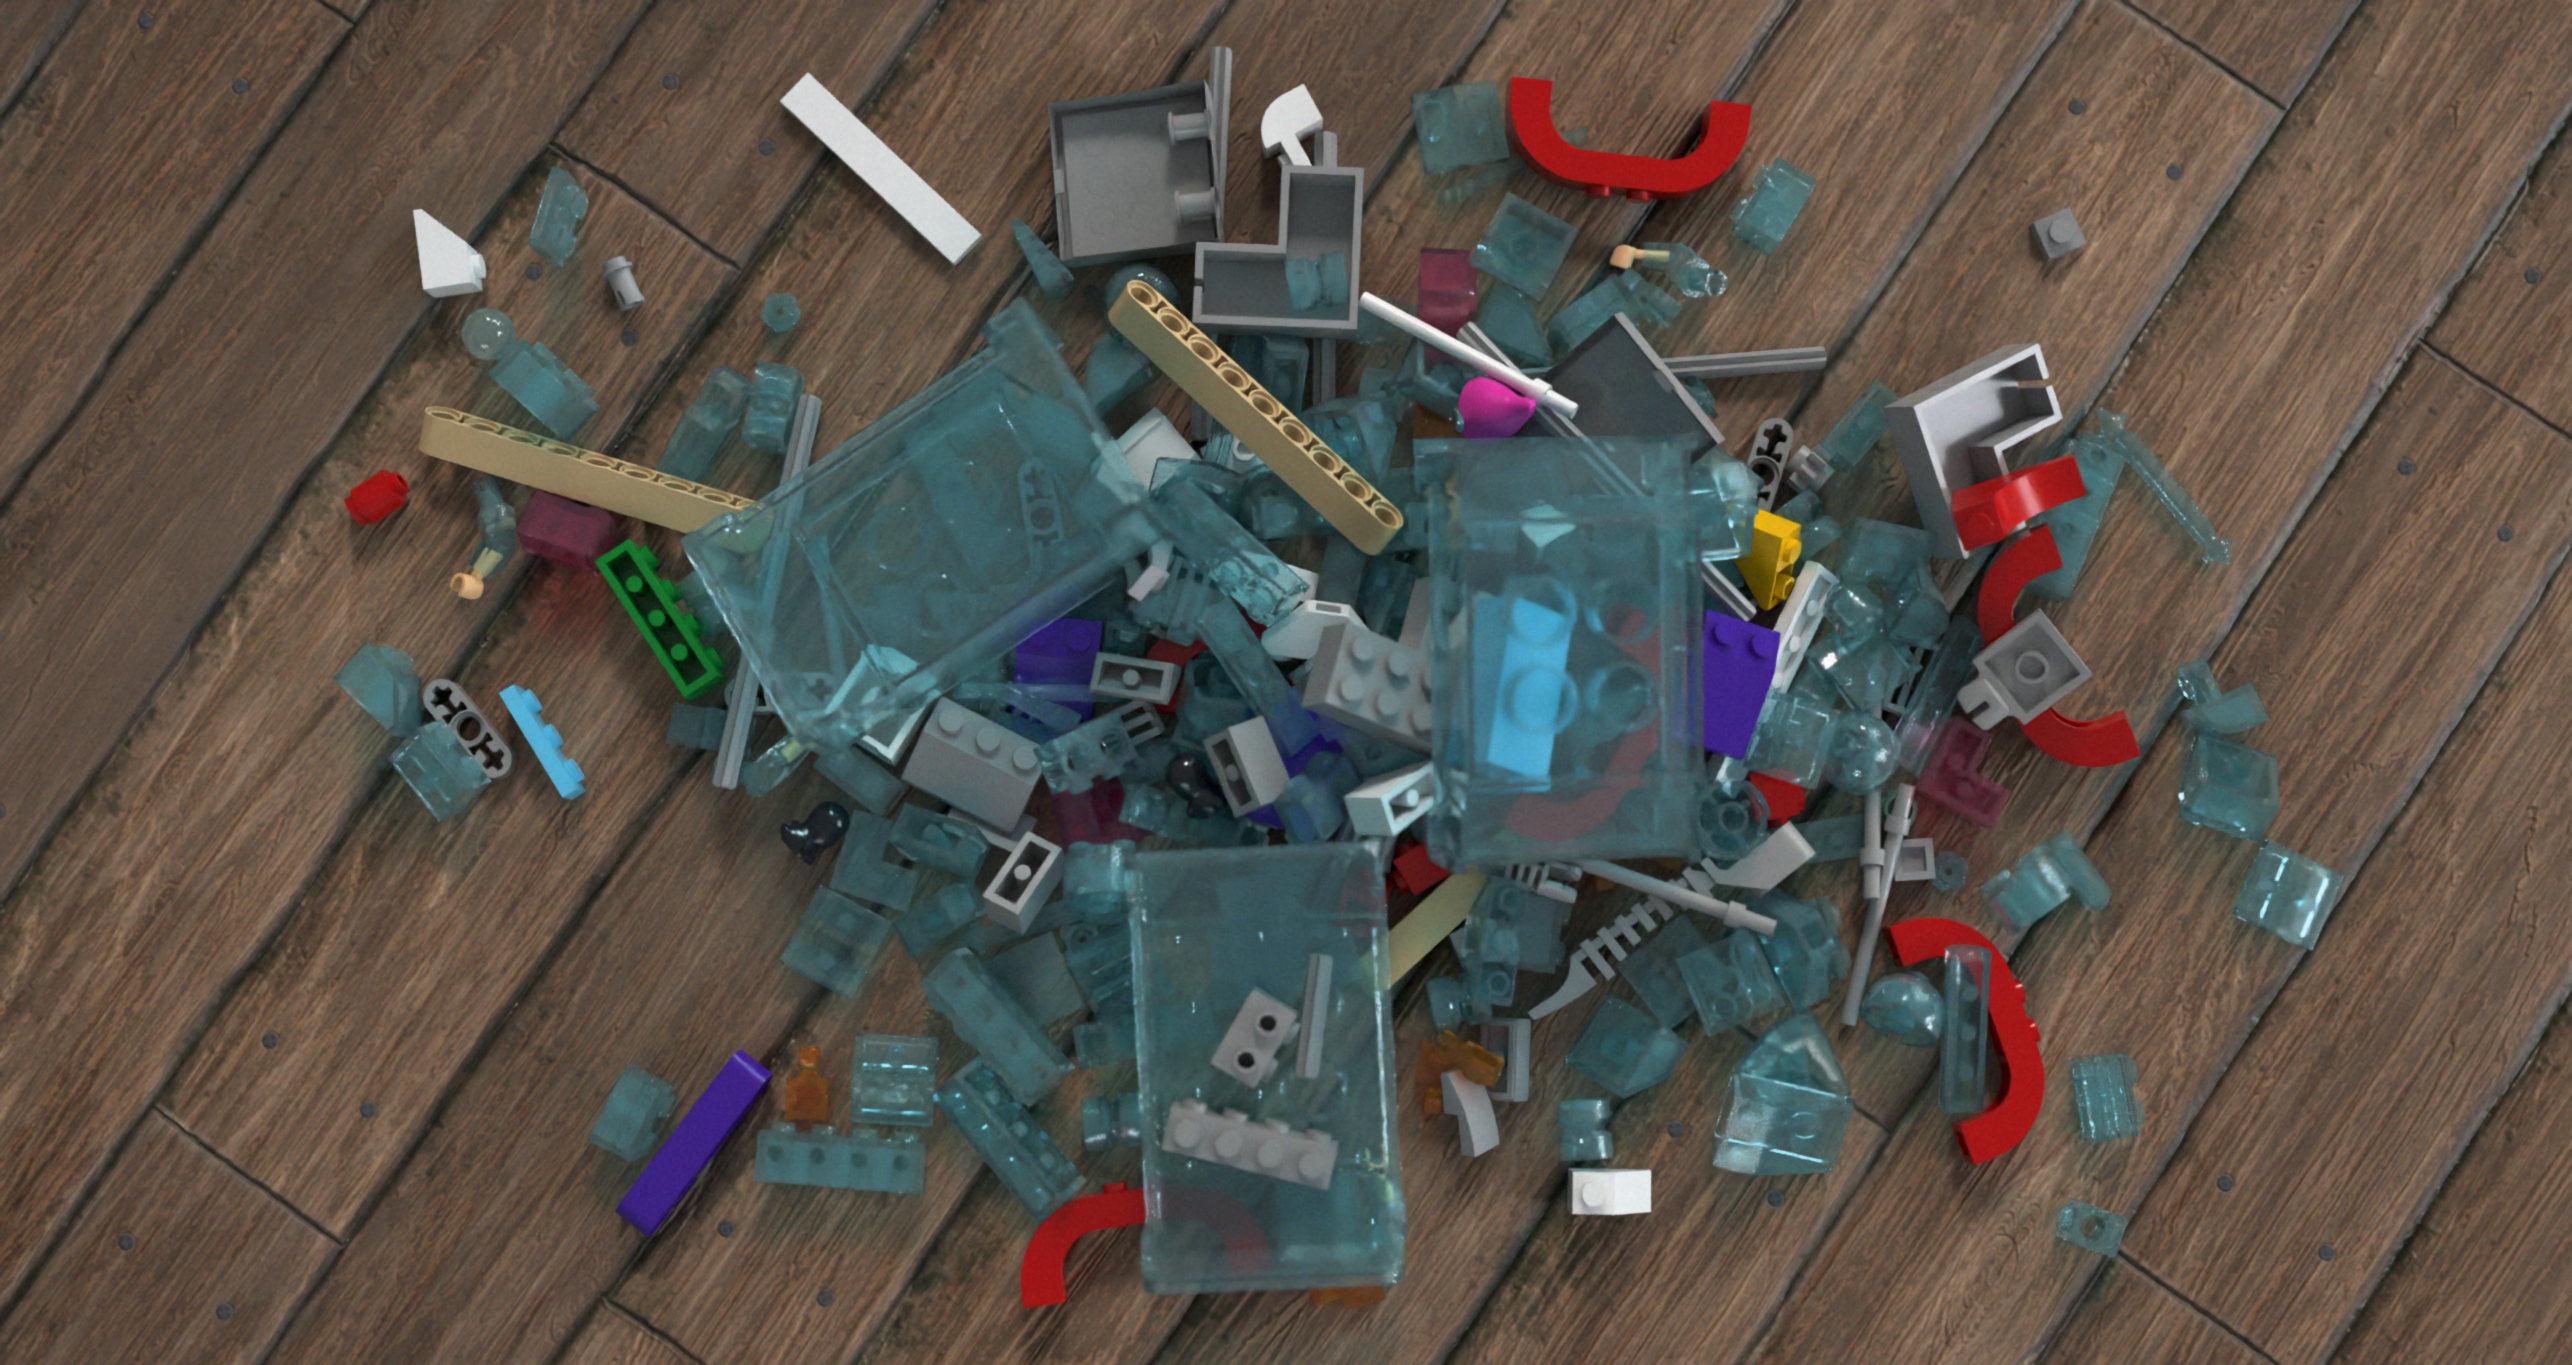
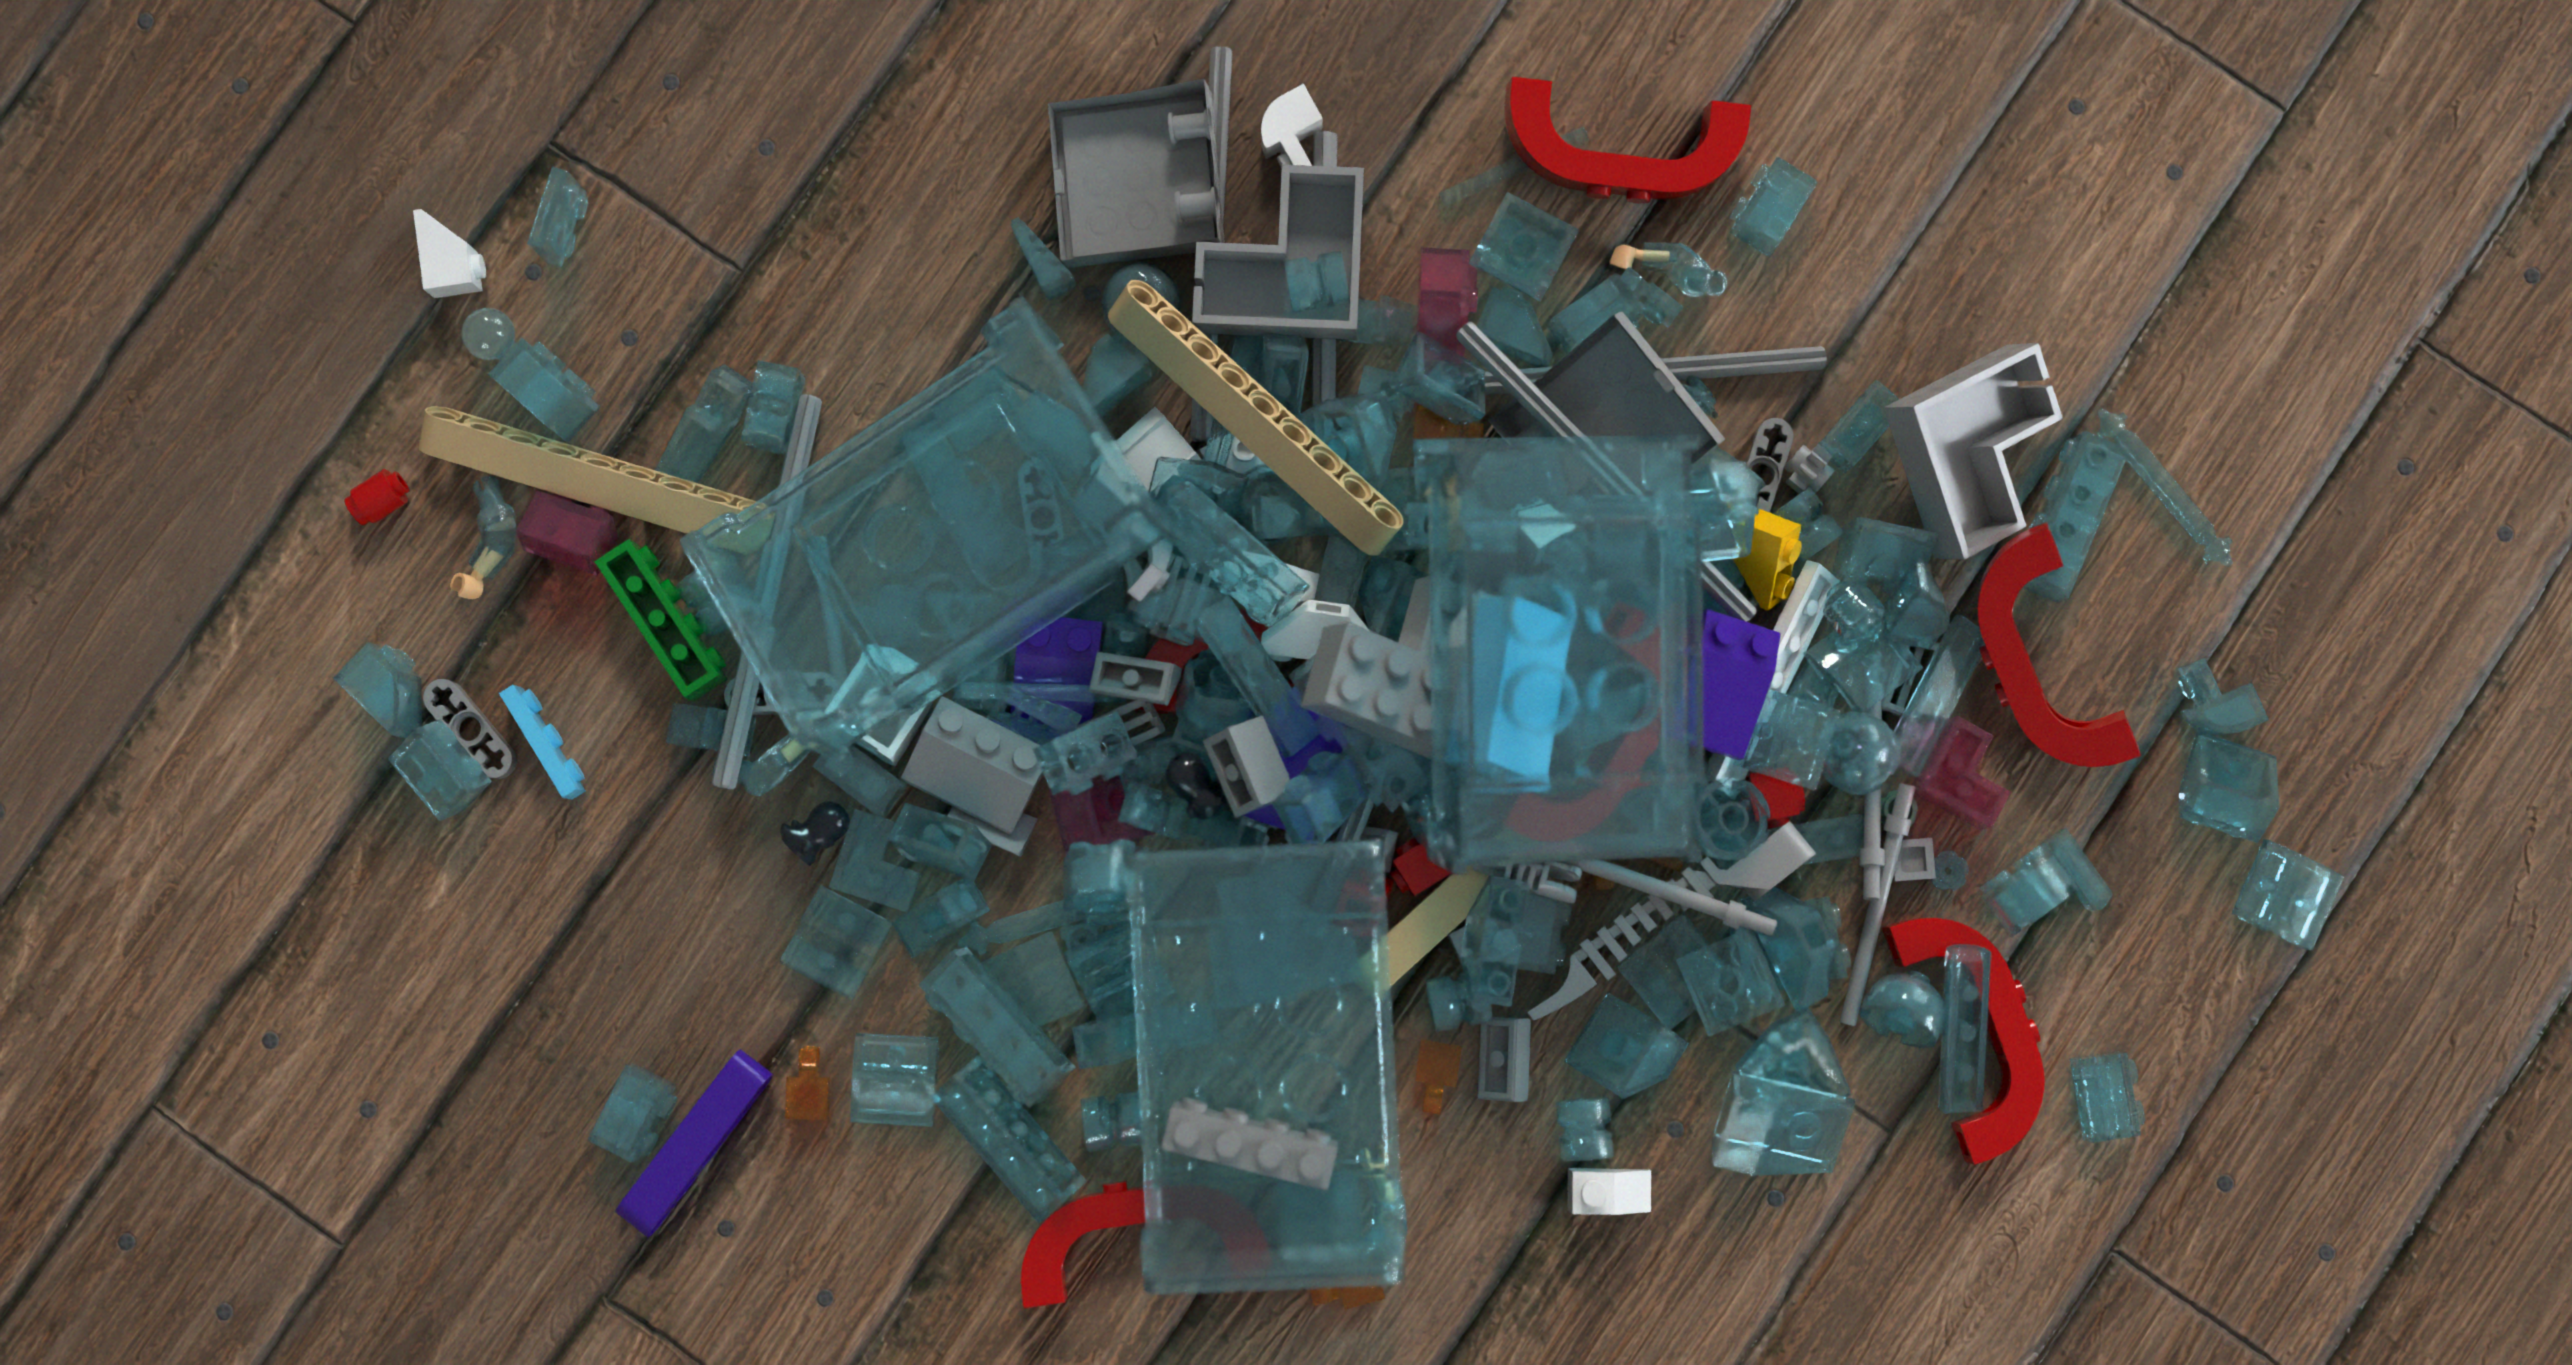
light grey pin [601,256,645,311] -> none
clear light blue brick [754,1121,929,1194] -> none
clear light blue plate [760,293,801,332] -> none
white tile [780,73,982,266] -> none
light grey brick [983,831,1067,935] -> none
light grey brick [1210,985,1301,1089] -> none
light grey axle [1294,953,1333,1079] -> none
white slope [1344,760,1445,836] -> none
white bar [1358,291,1579,419] -> none
clear light blue slope [1410,80,1510,174] -> none
clear orange plate [1428,1030,1505,1088] -> none
light grey slope [1441,1061,1500,1157] -> none
dark pink hat [1452,377,1536,445] -> none
red arch [1952,453,2087,551] -> none
light grey plate [1957,608,2092,730] -> none
light grey plate [2029,207,2086,262] -> none
clear light blue brick [2056,1198,2128,1259] -> none

